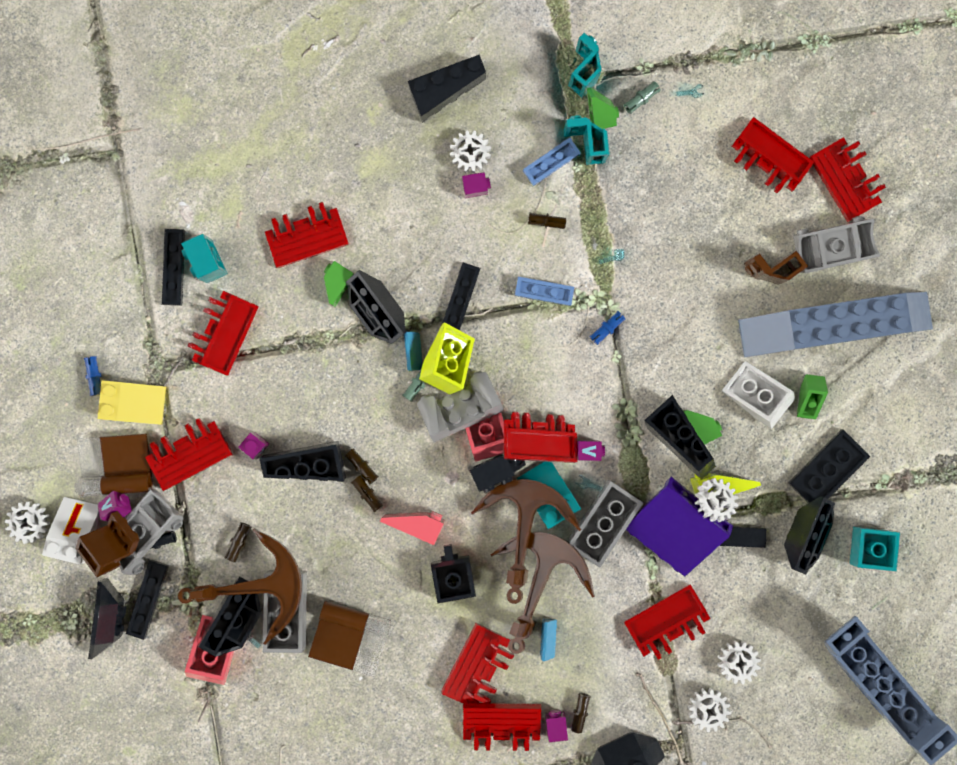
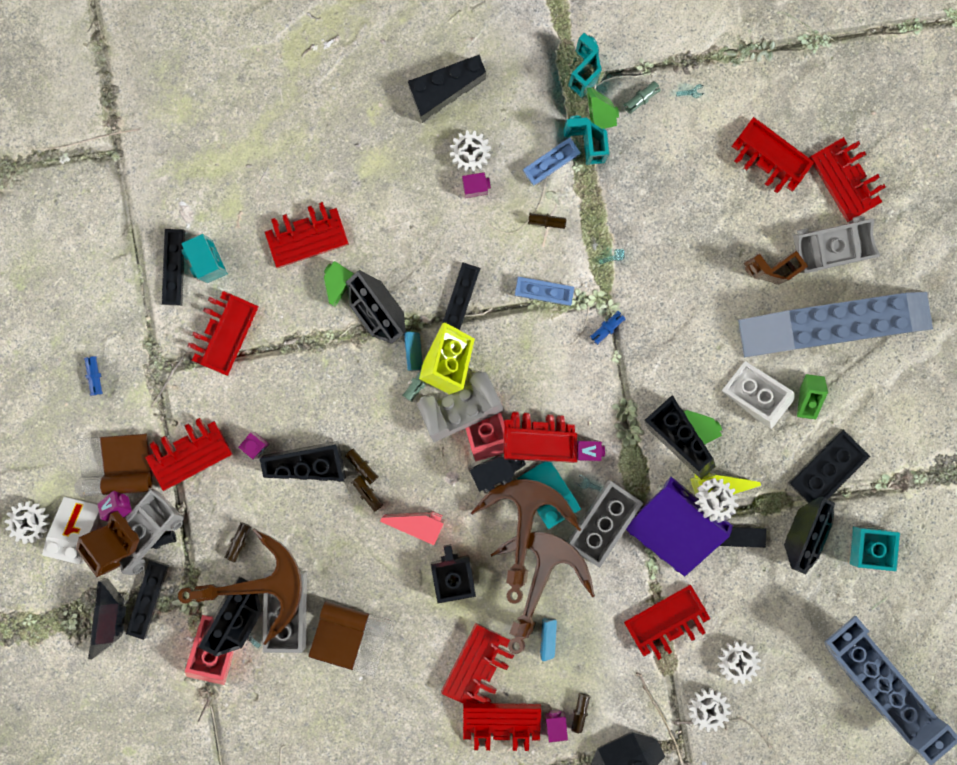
light yellow slope [97,380,166,425] -> none

